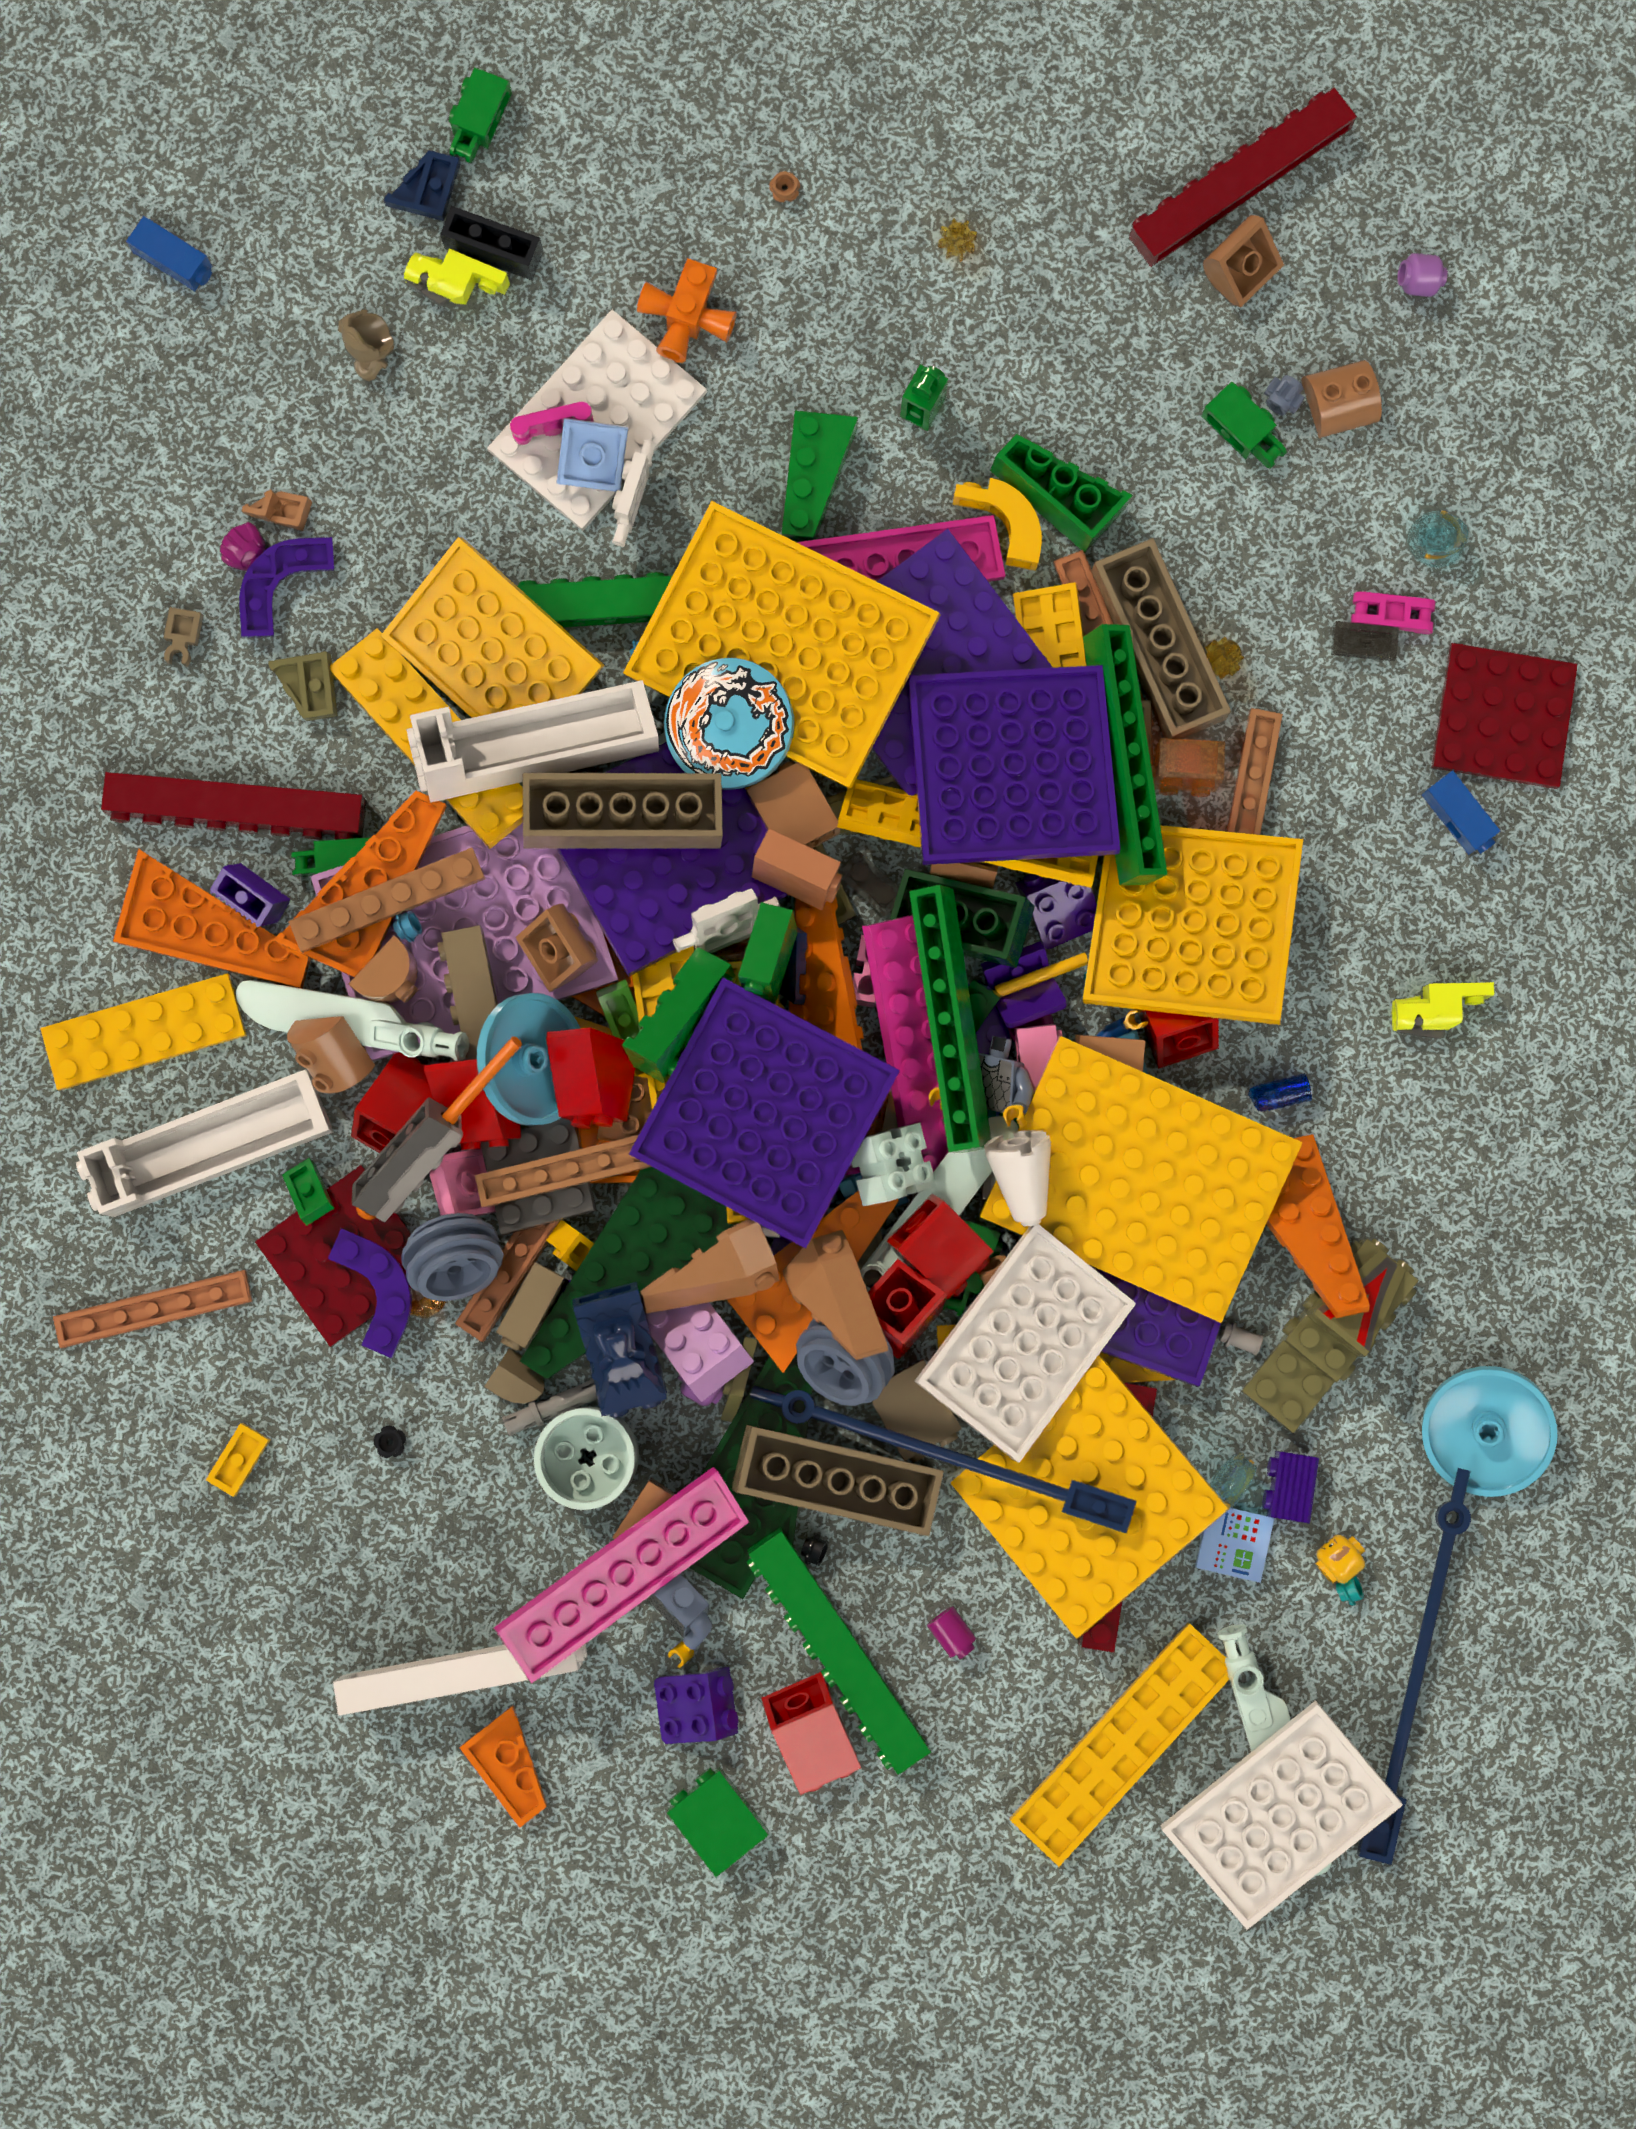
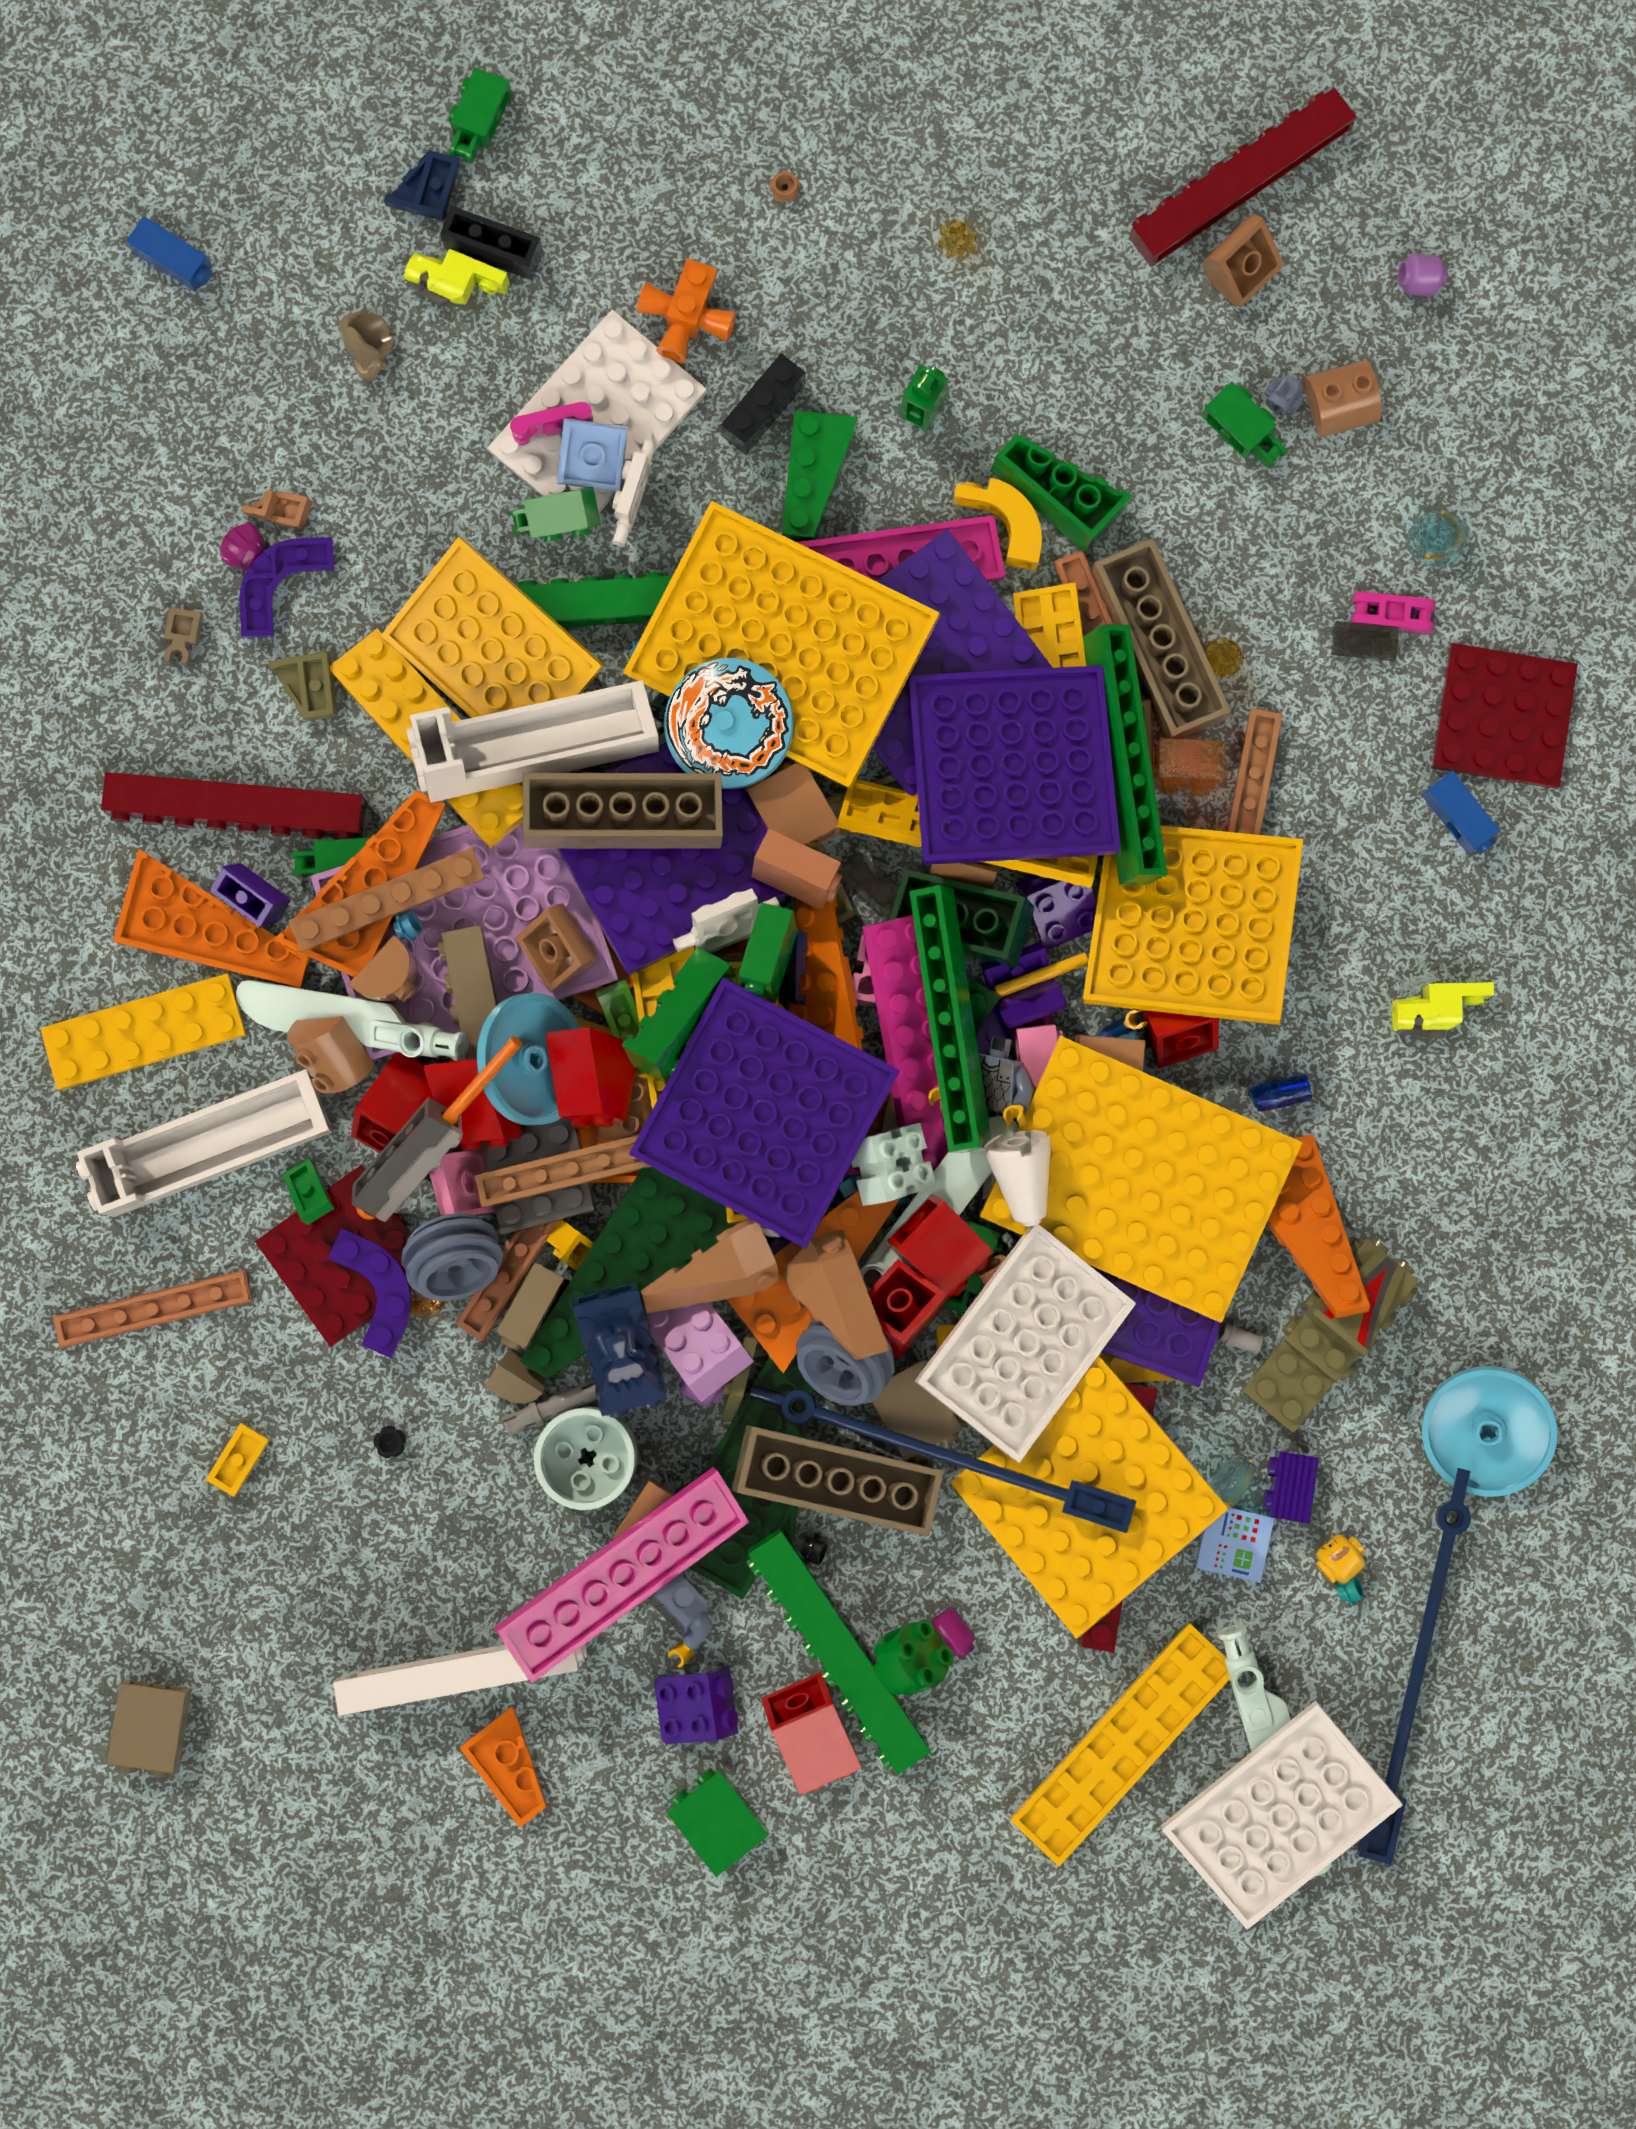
none -> dark tan brick [107,1680,192,1777]
none -> brick [508,487,601,542]
none -> black brick [721,353,806,455]
none -> green brick [873,1620,954,1697]

